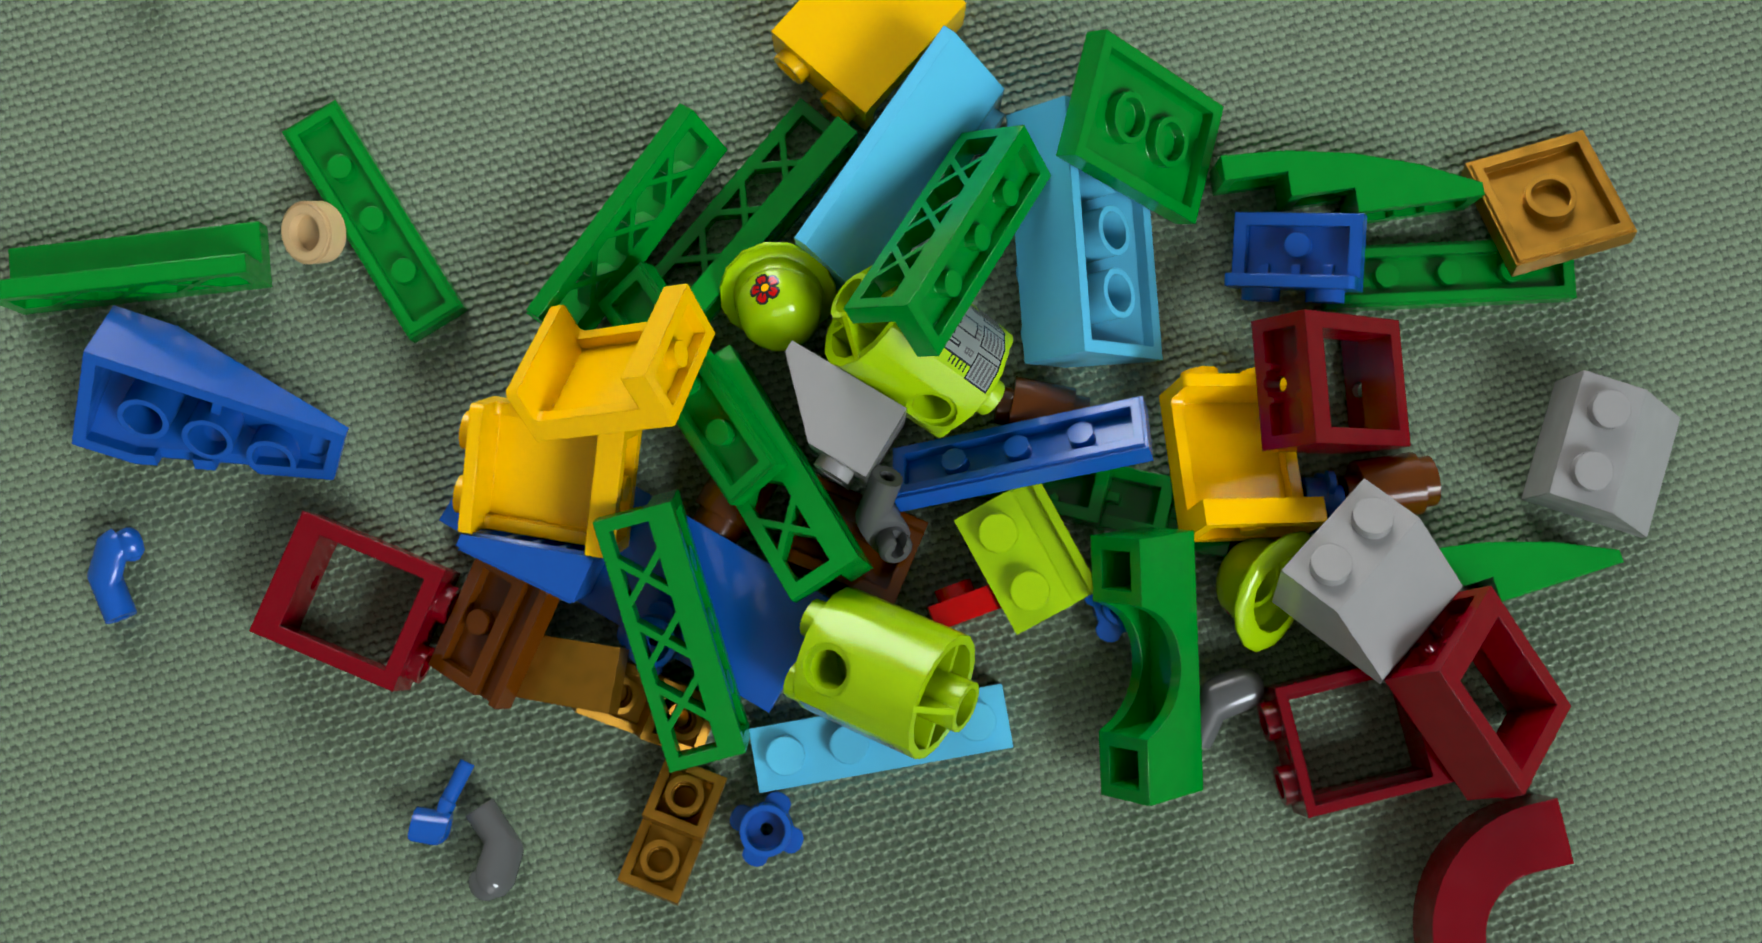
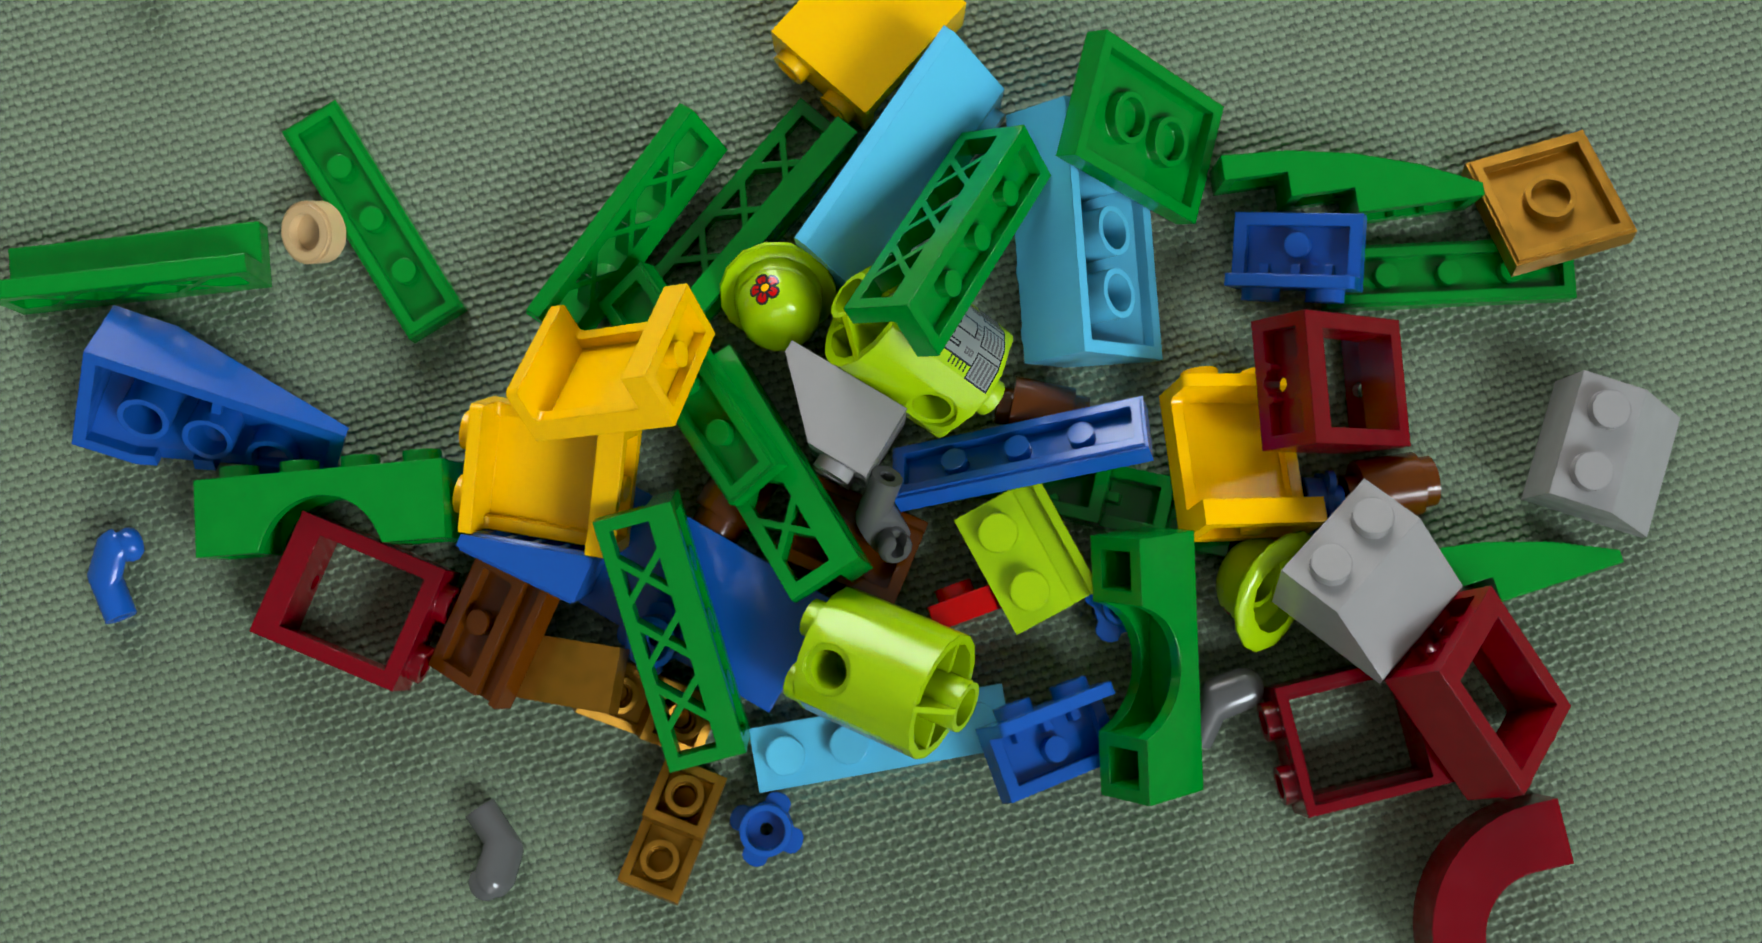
blue hand [408,759,474,845] -> none
none -> green arch [193,448,464,560]
none -> blue bracket [975,675,1115,804]

